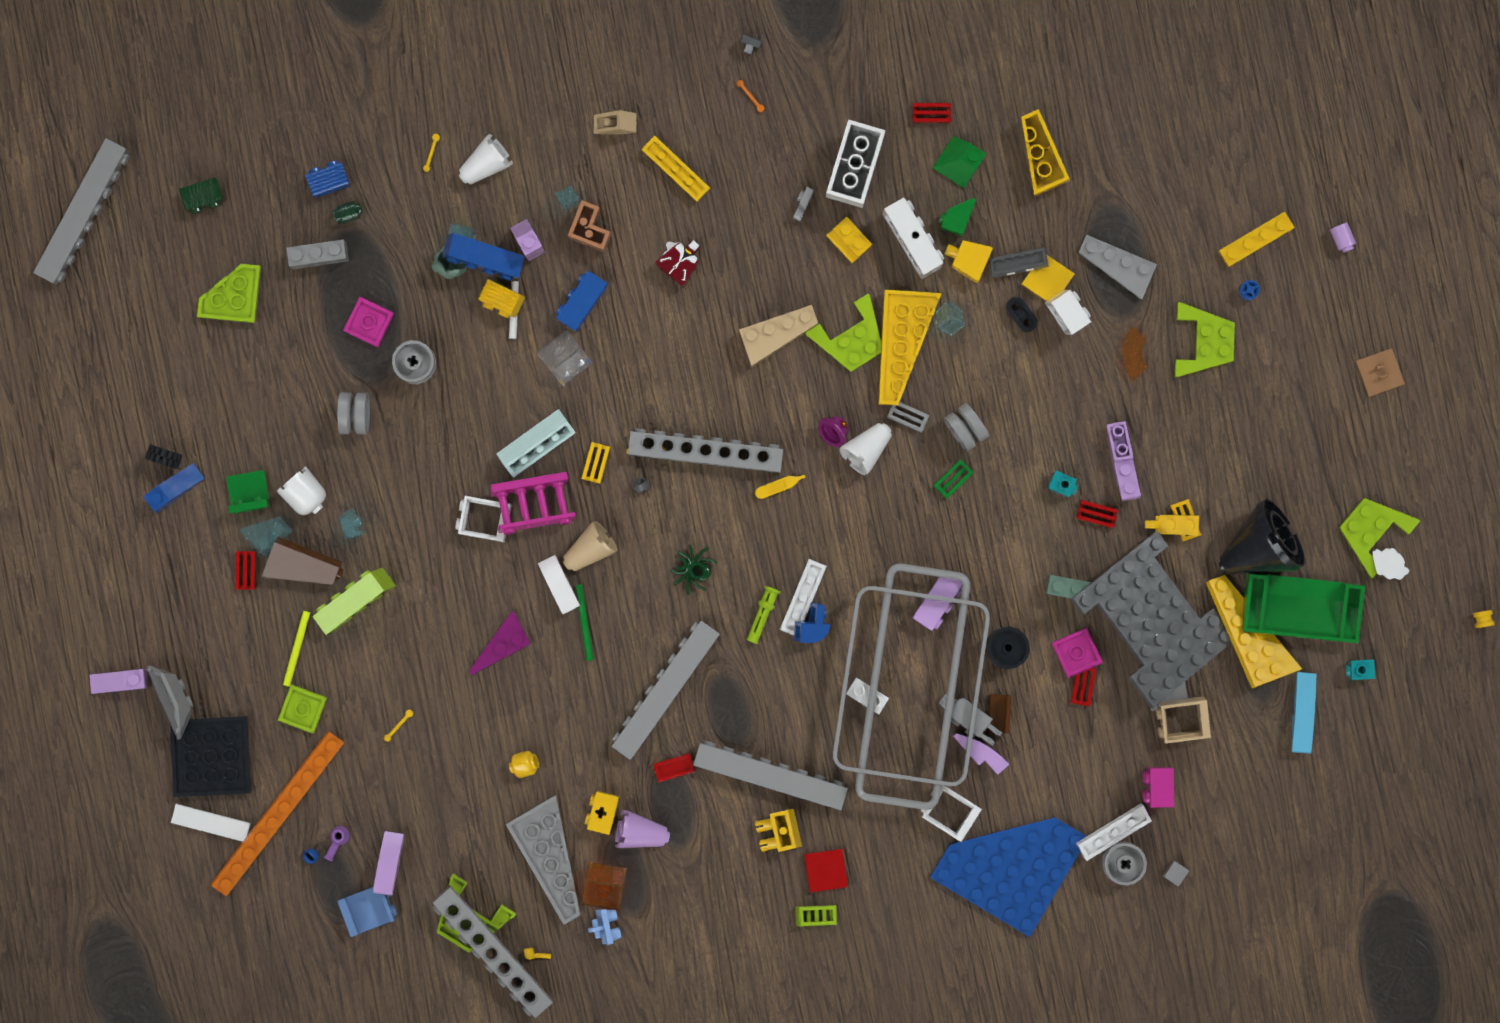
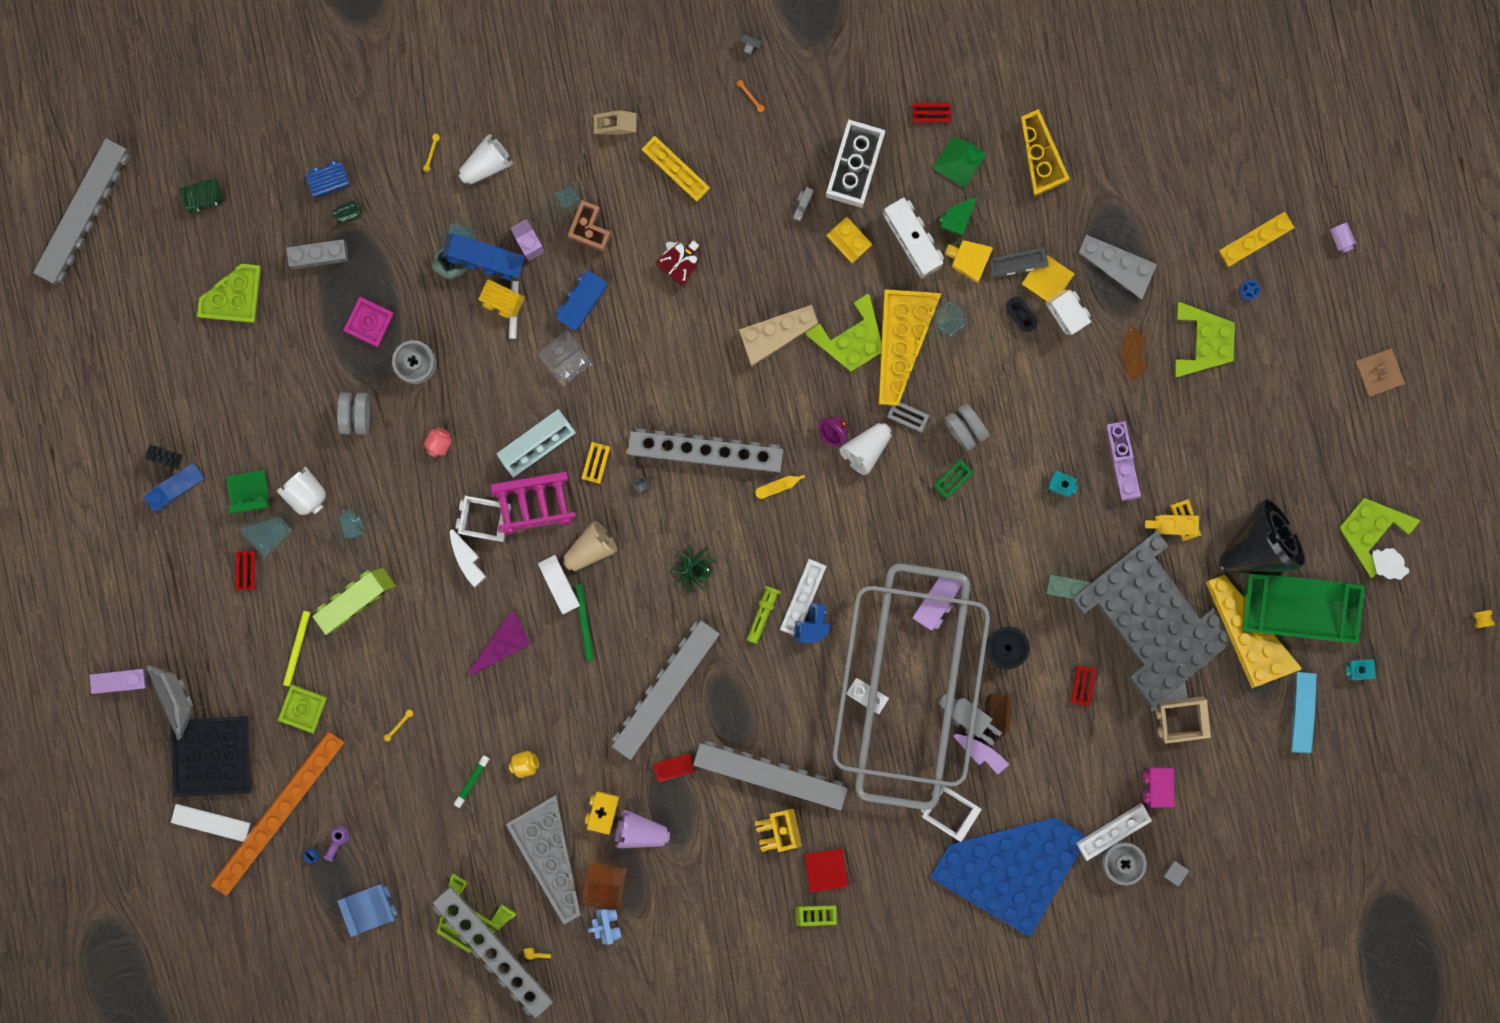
slope [262,537,344,585] -> none
lavender slope [373,831,404,896] -> none
dark pink tile [1052,628,1103,678] -> none
red tile [1076,500,1119,529] -> none
none -> coral head [424,427,452,457]
none -> white slope [450,529,487,588]
none -> green bar [454,755,490,808]

